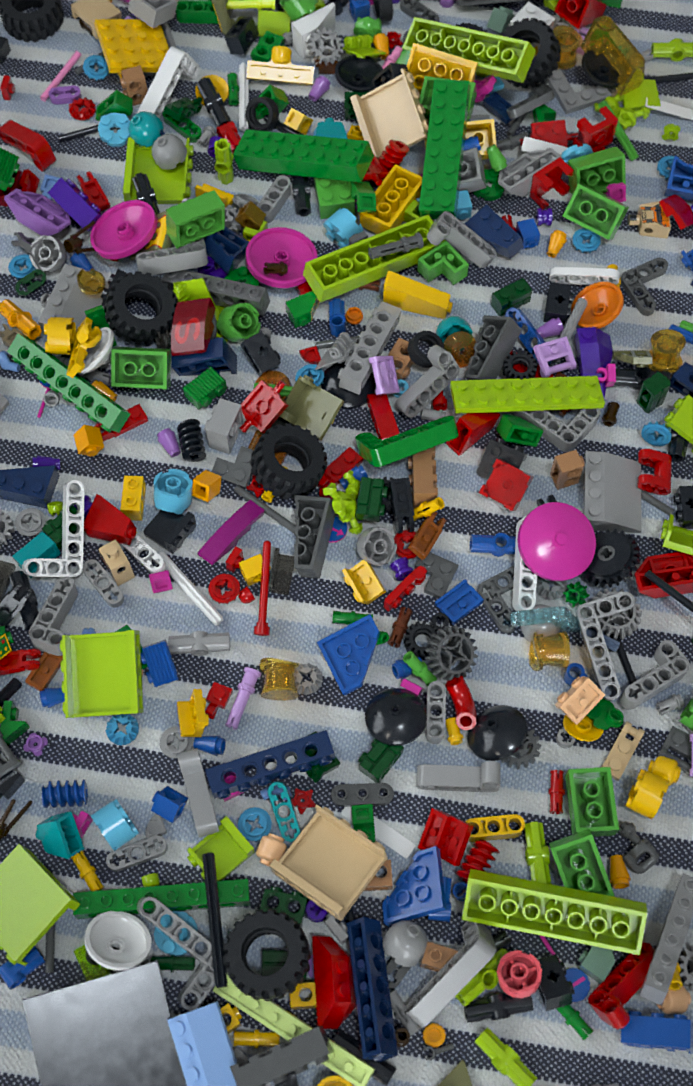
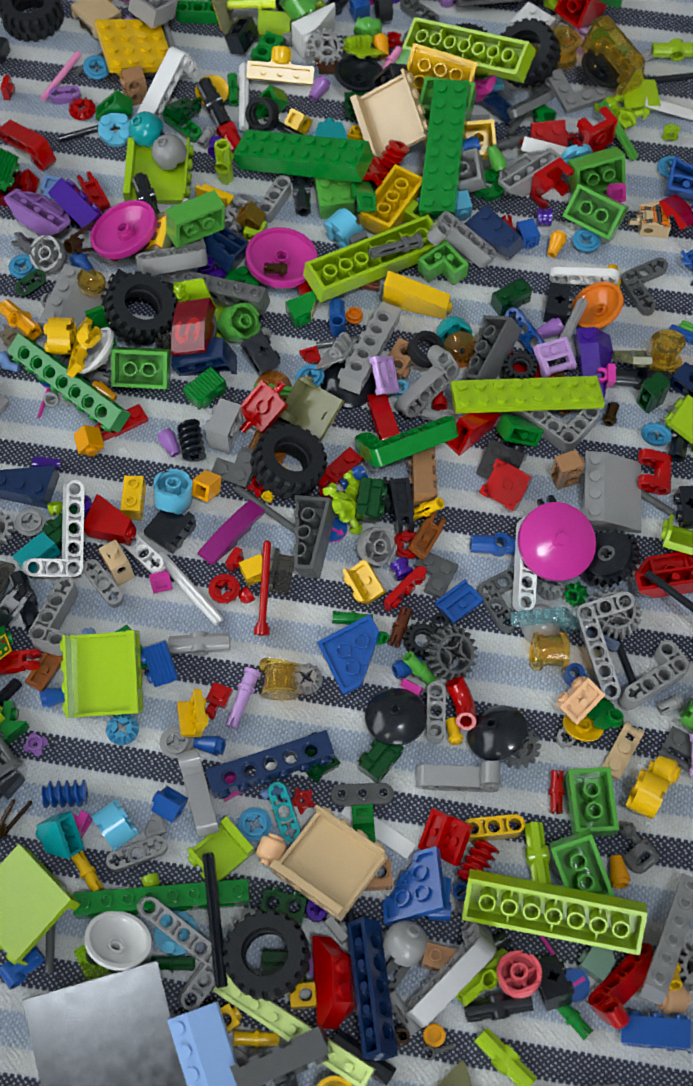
sand green slope [486,6,516,33] -> none

